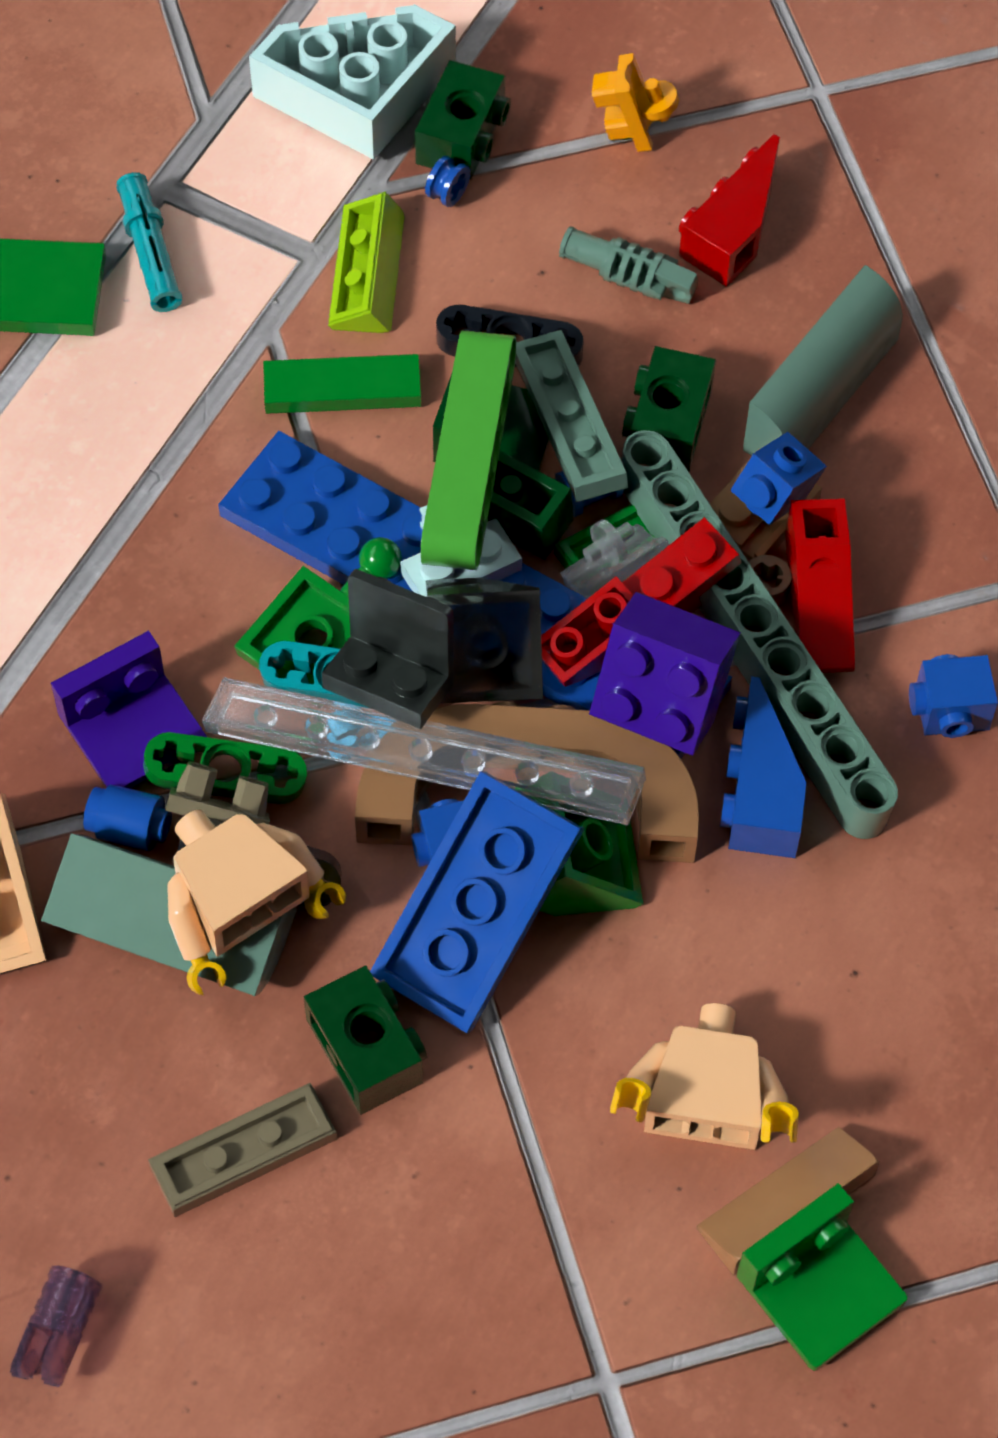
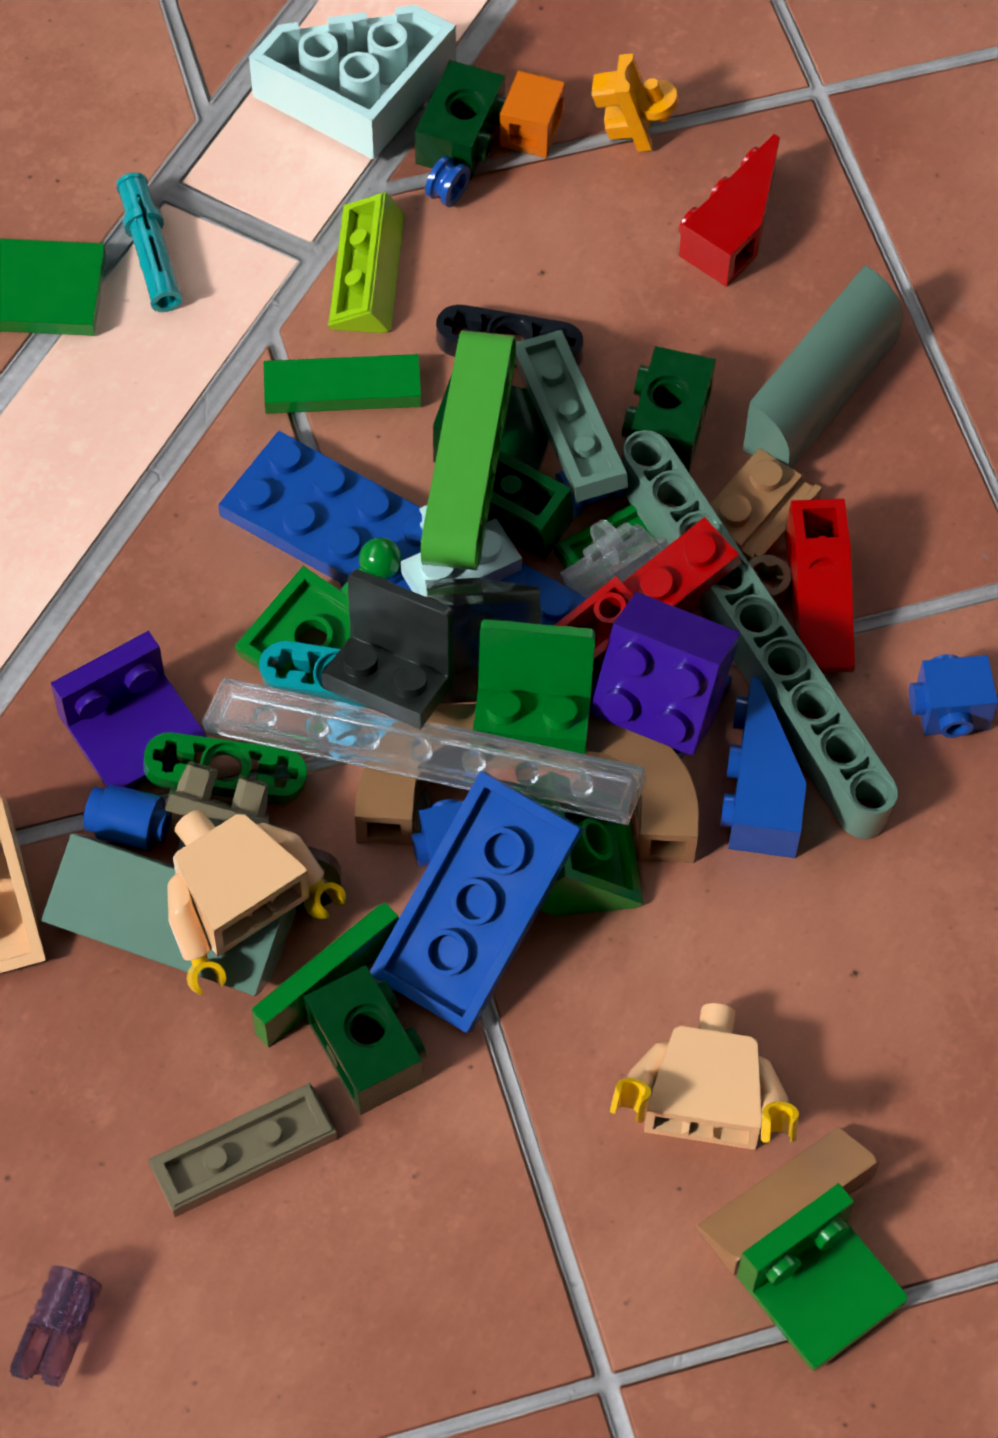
sand green hinge [559,226,698,304] -> none
blue brick [730,432,827,525] -> none
none -> green tile [252,903,399,1048]
none -> green bracket [472,620,596,756]
none -> orange brick [499,71,565,158]

